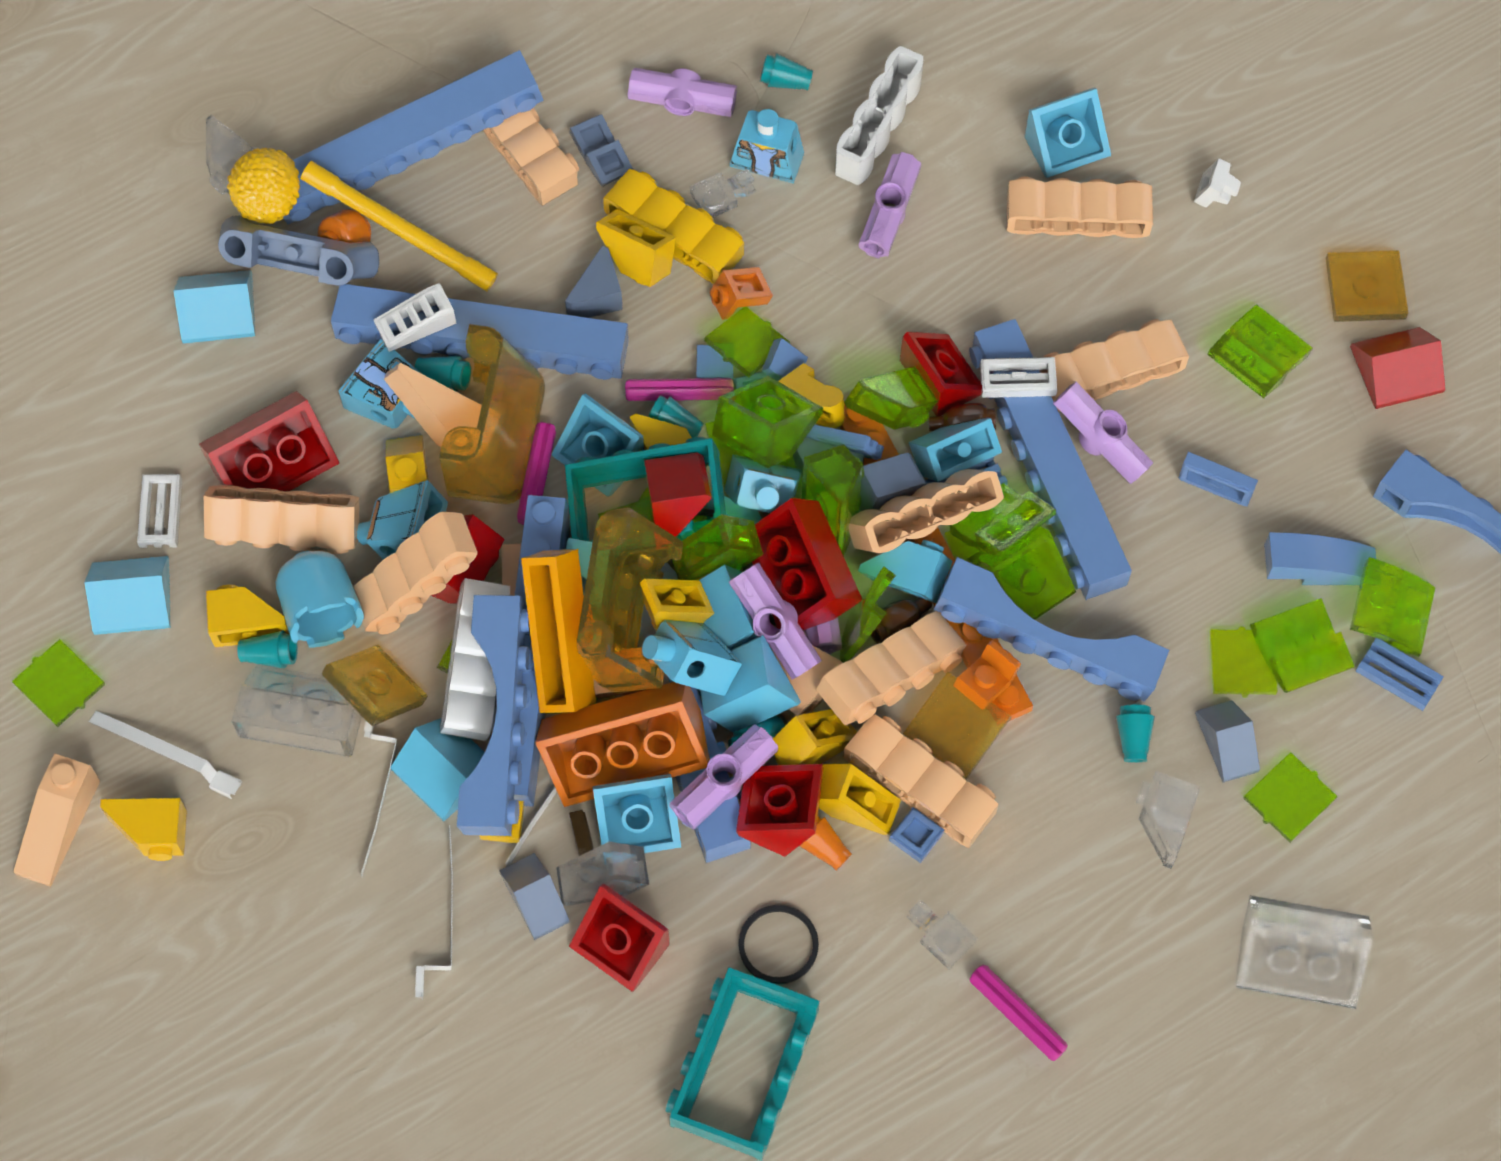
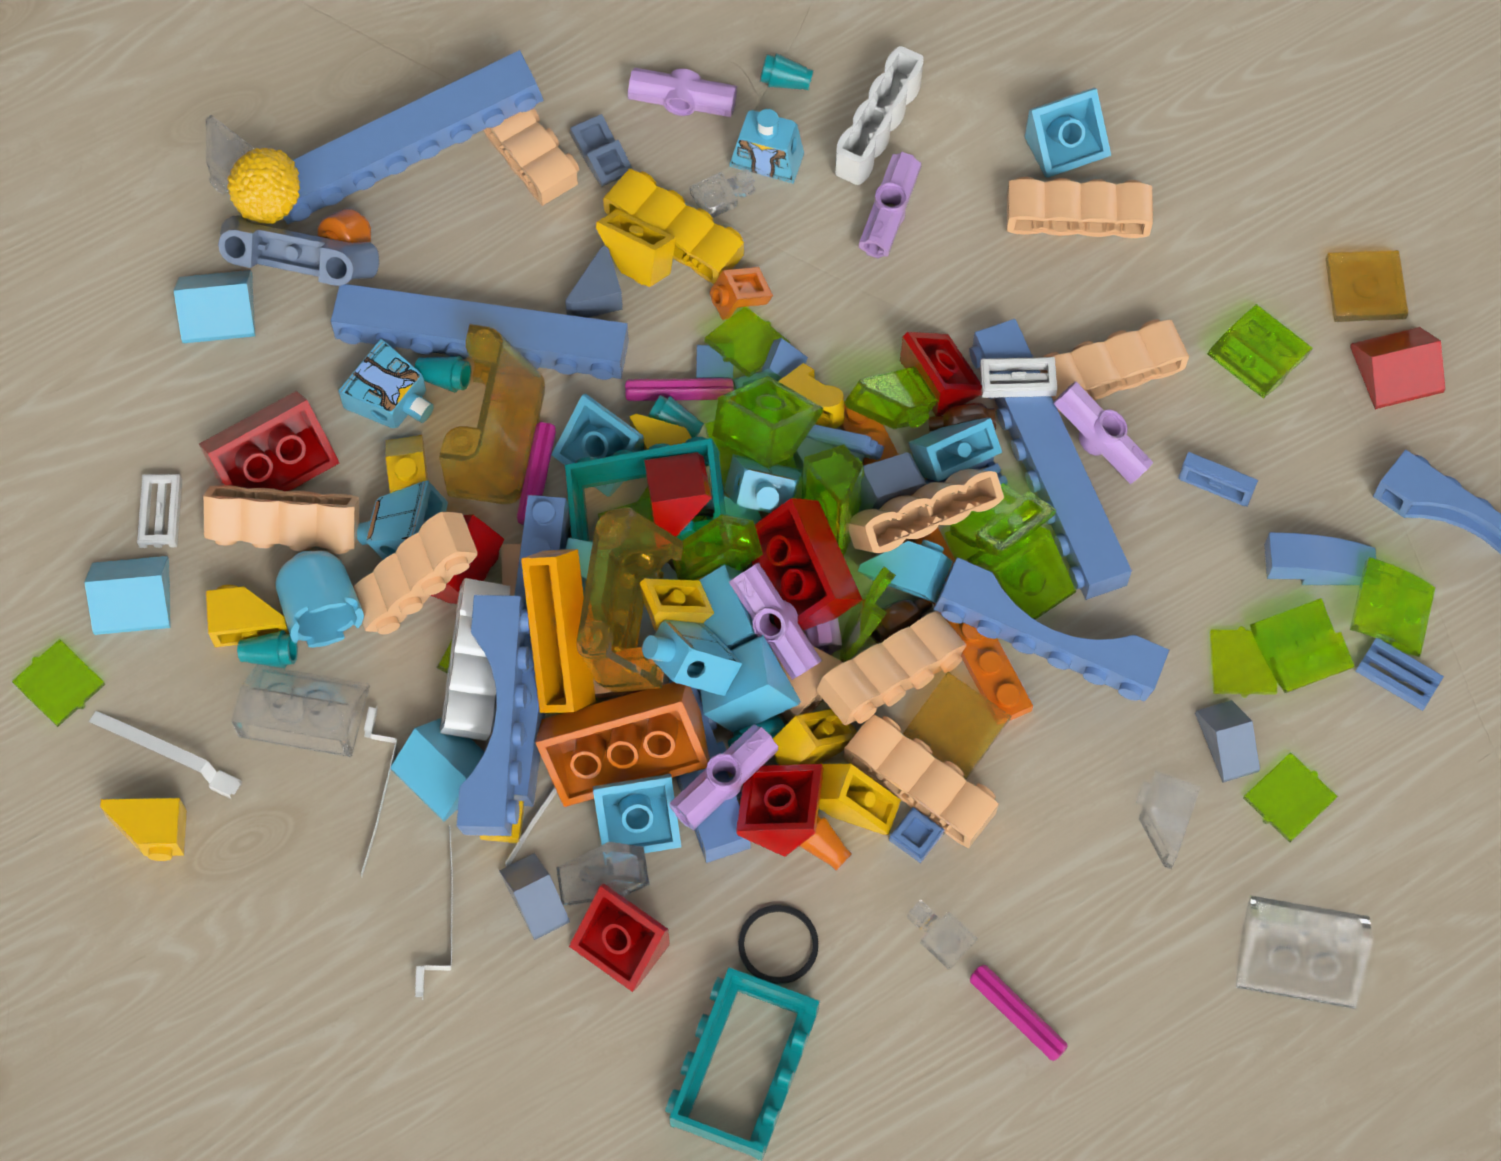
light nougat slope [13,753,100,887] -> none
yellow piece [301,161,498,292] -> none
clear yellow tile [321,645,428,726] -> none
white slope [373,283,456,352] -> none
light nougat slope [384,363,498,461] -> none
dark brown tile [569,809,595,861] -> none
orange bracket [953,640,1021,710] -> none
teal cone [1116,704,1155,763] -> none
white tile [1194,158,1241,207] -> none

